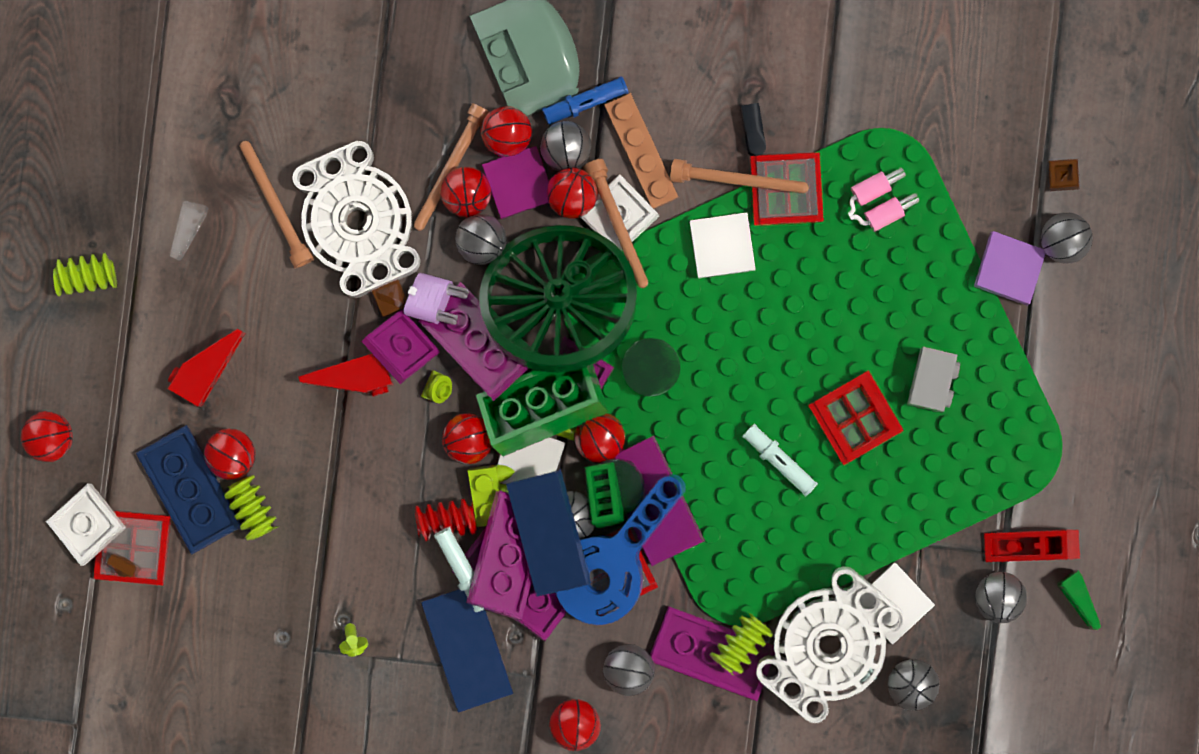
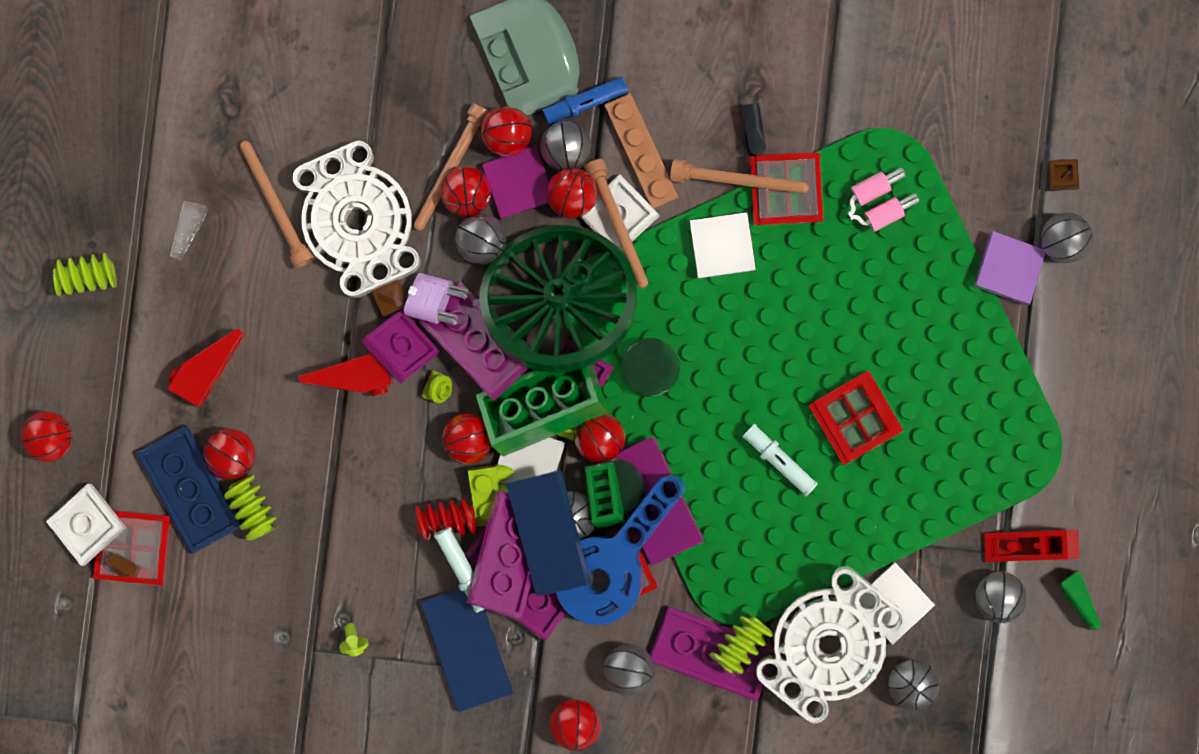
light grey brick [907,347,960,413] -> none

